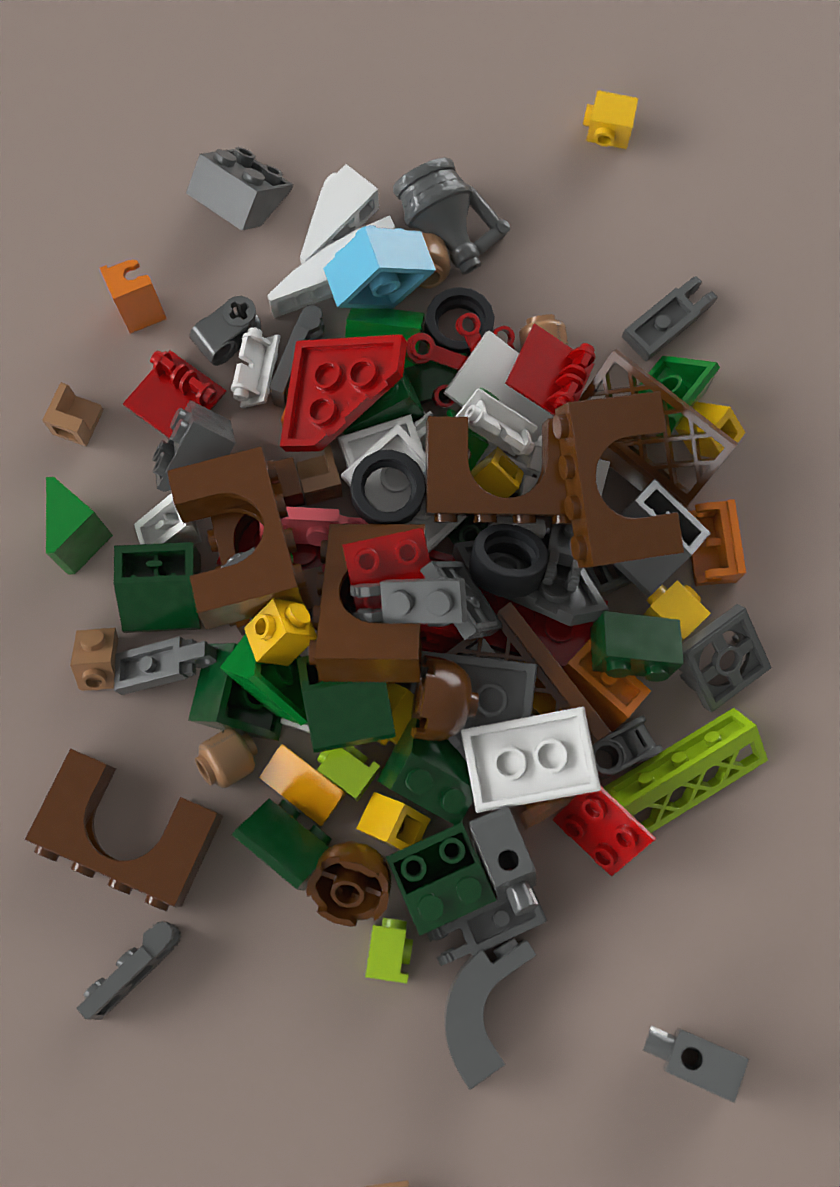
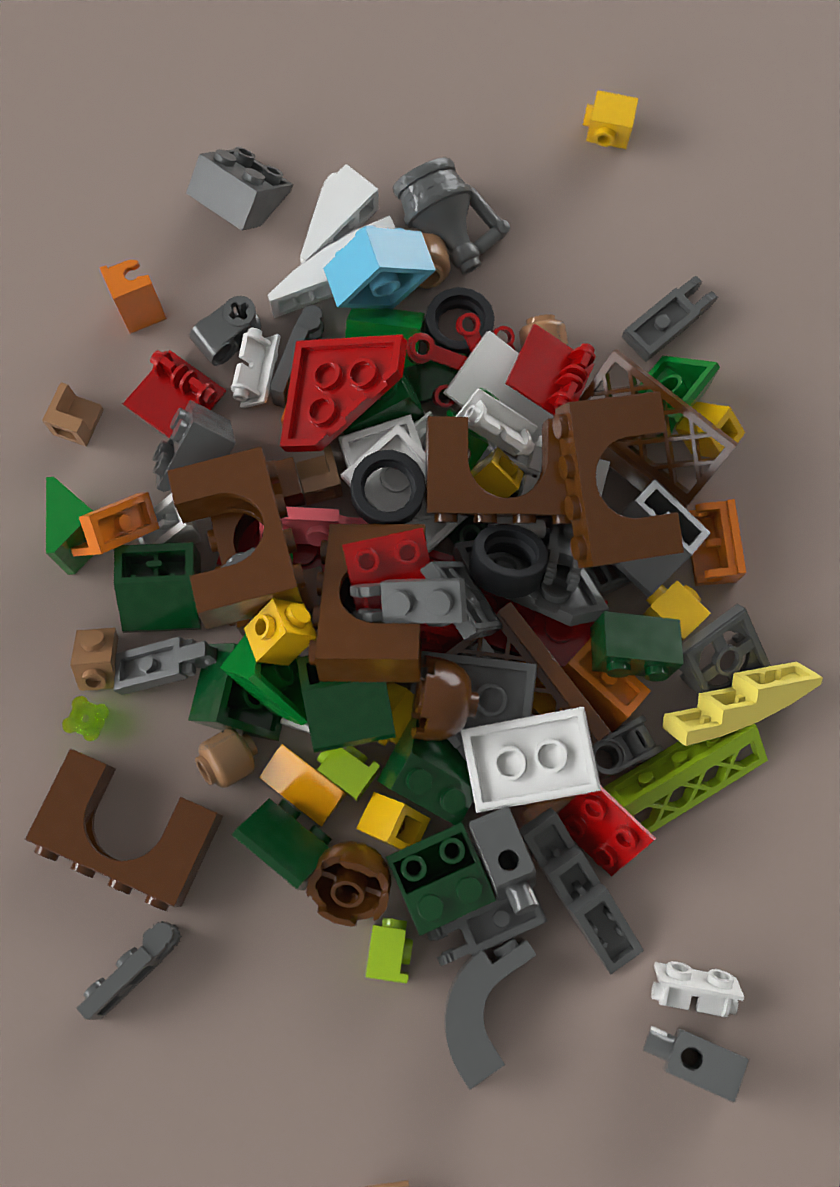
none -> clear neon green plate [62,696,109,741]
none -> orange panel [71,492,160,556]
none -> dark grey slope [518,807,644,974]
none -> white hinge [651,961,744,1018]
none -> light yellow slope [662,662,823,746]

